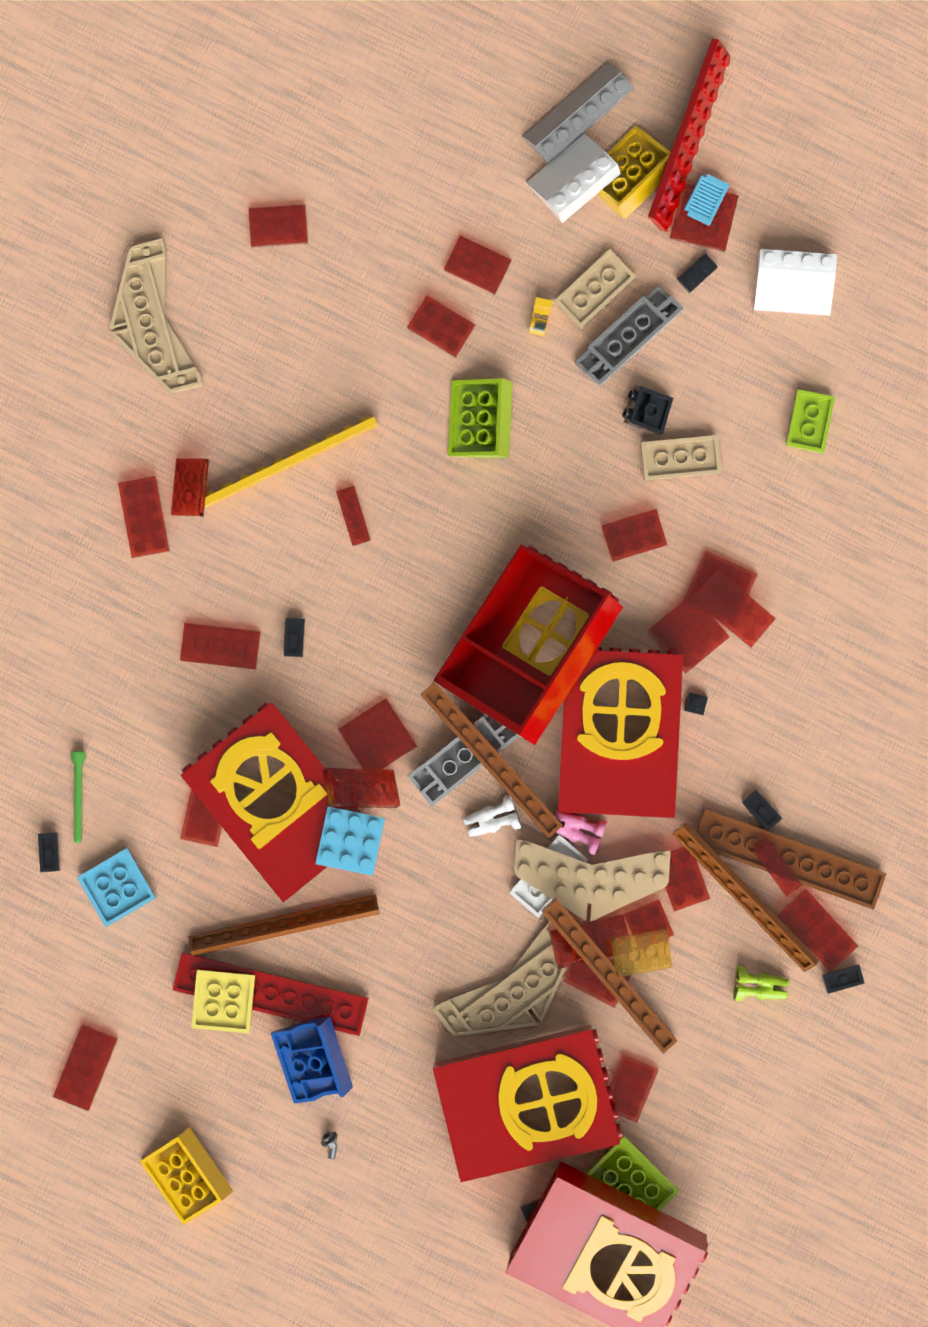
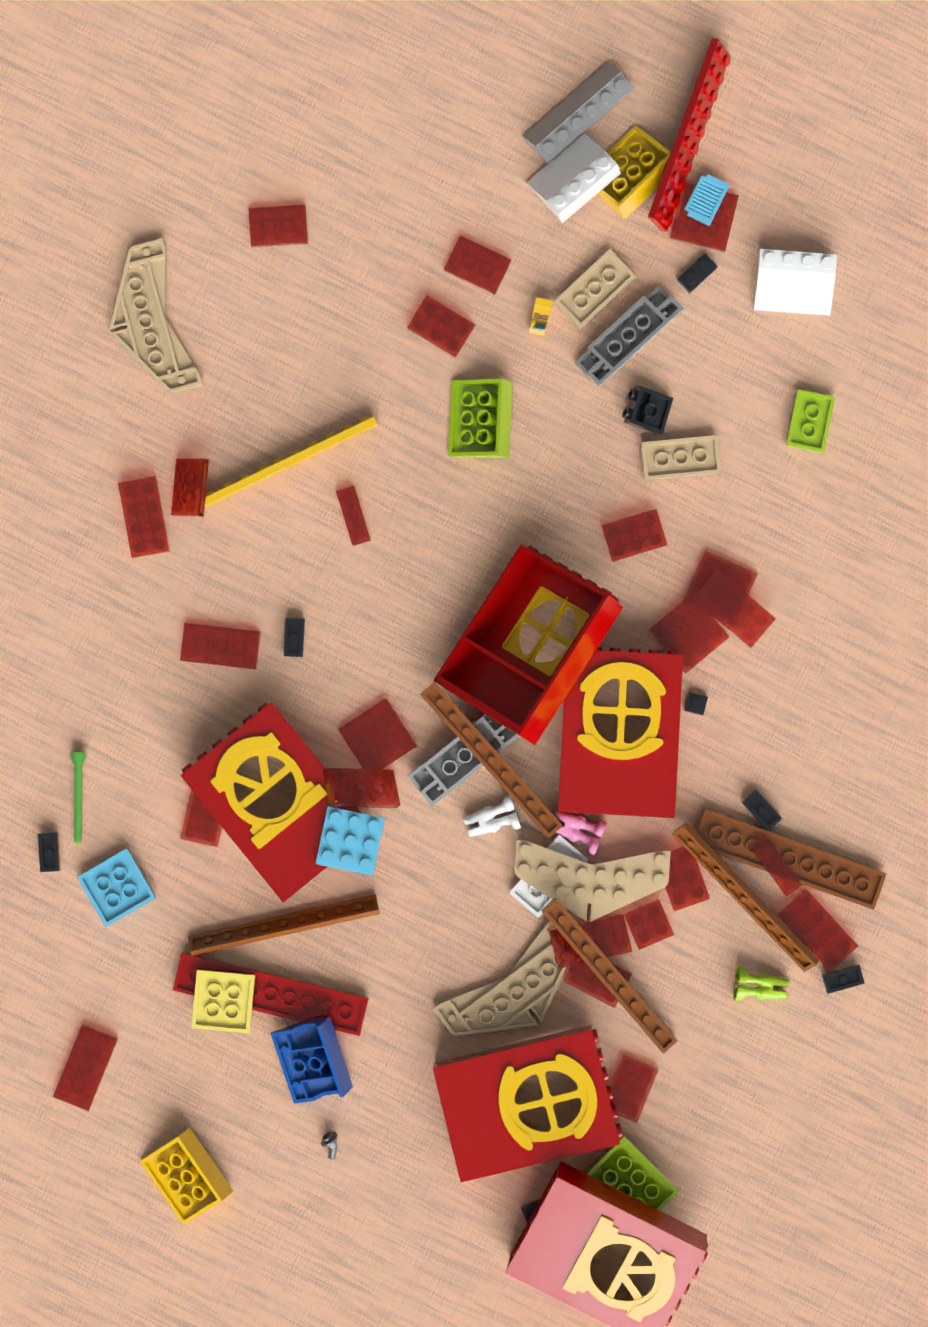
clear yellow plate [611,929,672,977] -> none

